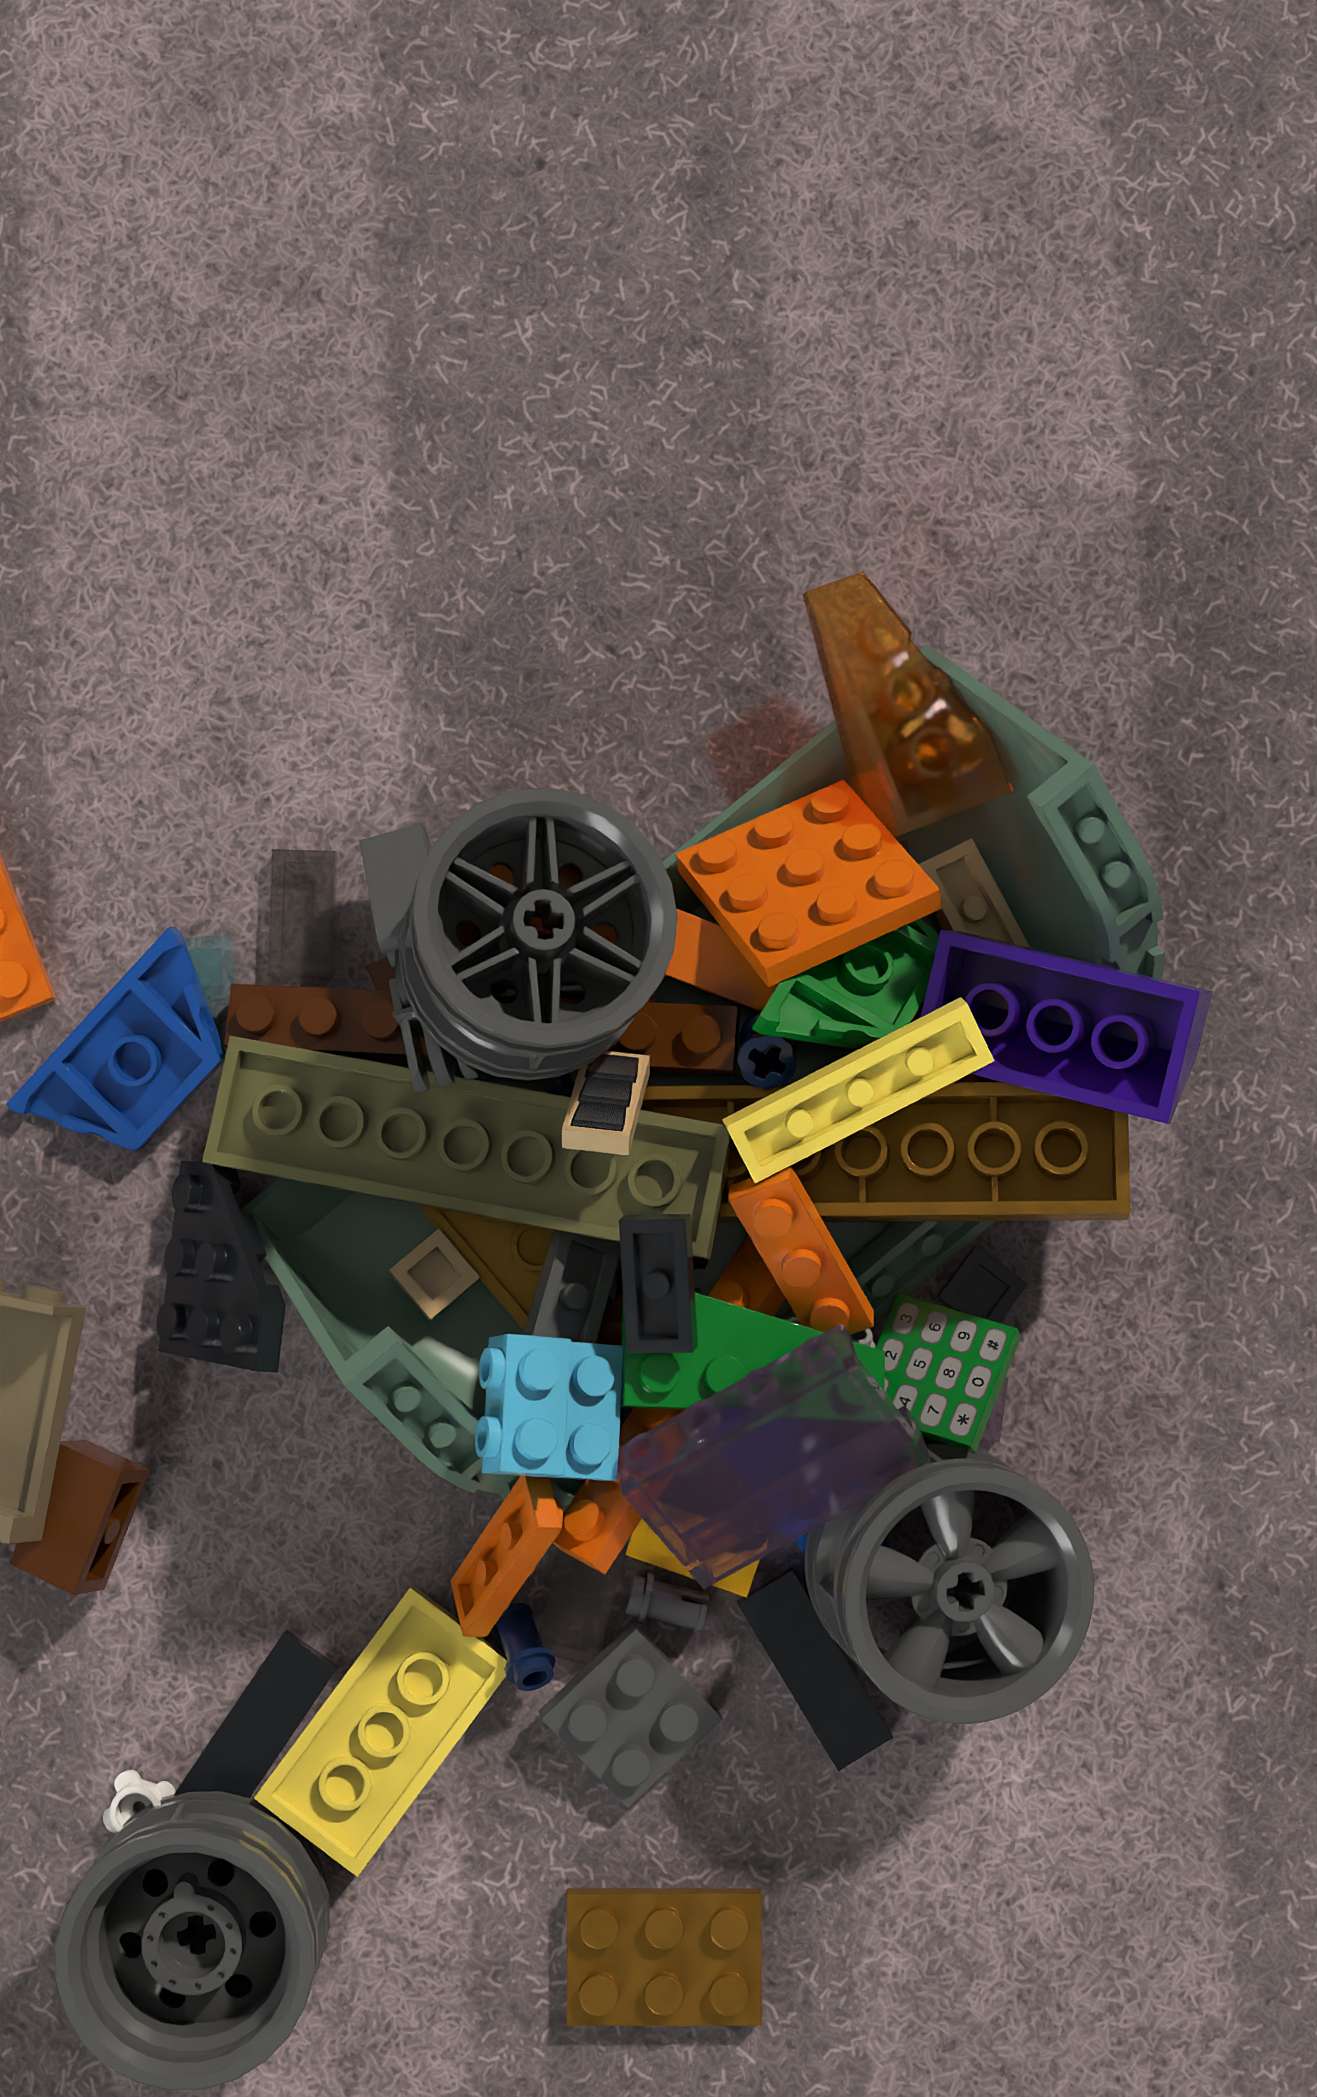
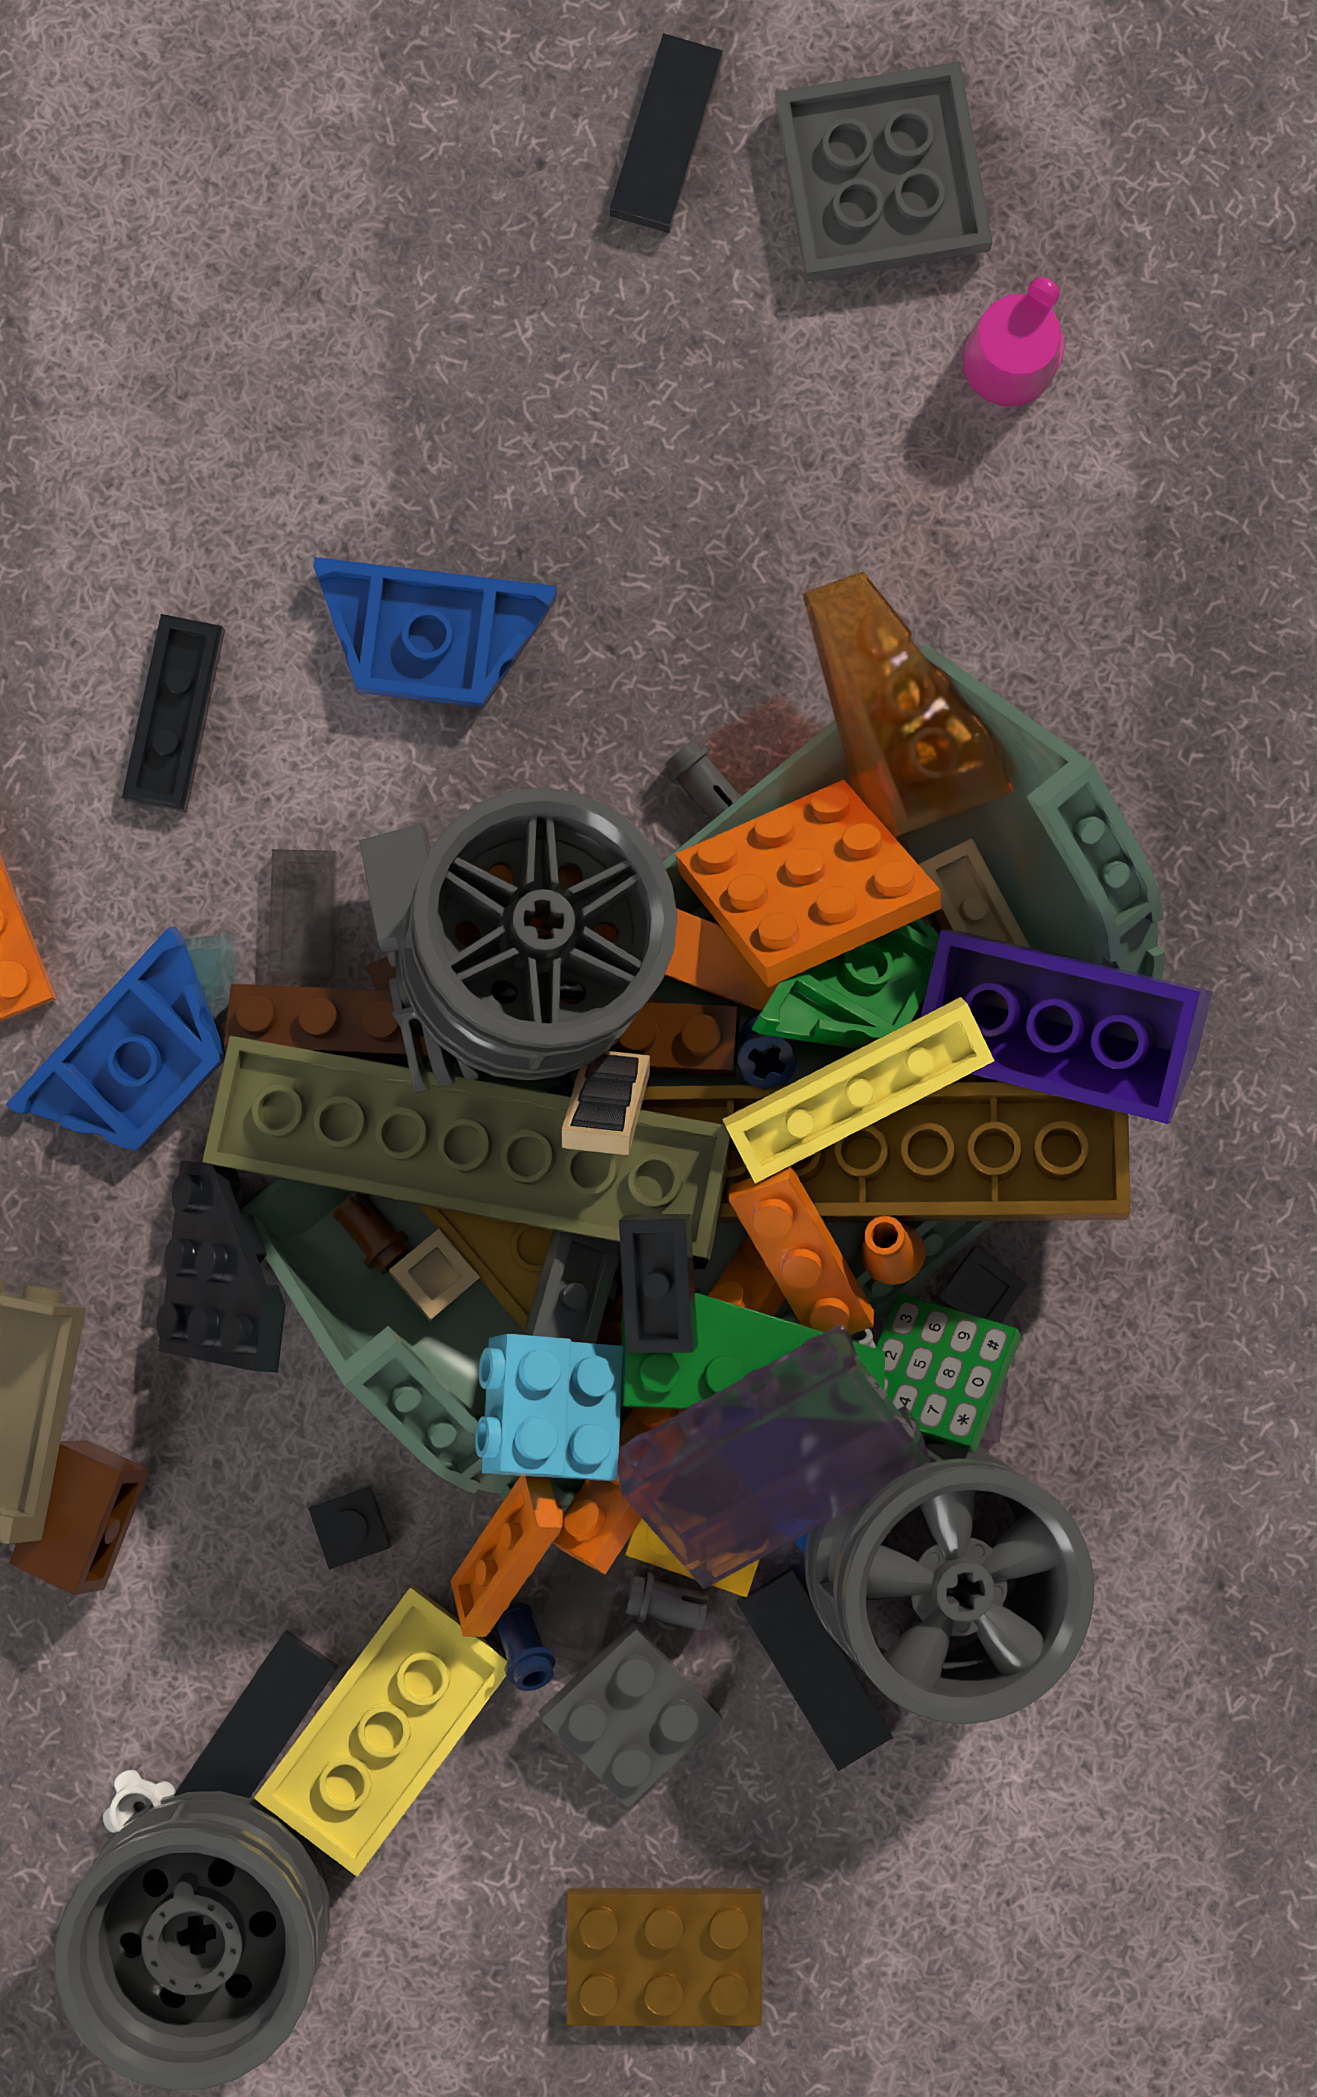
none -> black tile [122,614,225,813]
none -> black plate [308,1485,392,1570]
none -> blue wing [313,557,557,708]
none -> reddish brown pin [333,1193,411,1275]
none -> black tile [610,33,723,233]
none -> dark grey pin [665,740,742,822]
none -> dark grey plate [774,62,993,282]
none -> orange cone [861,1216,926,1285]
none -> dark pink hat [962,277,1064,406]

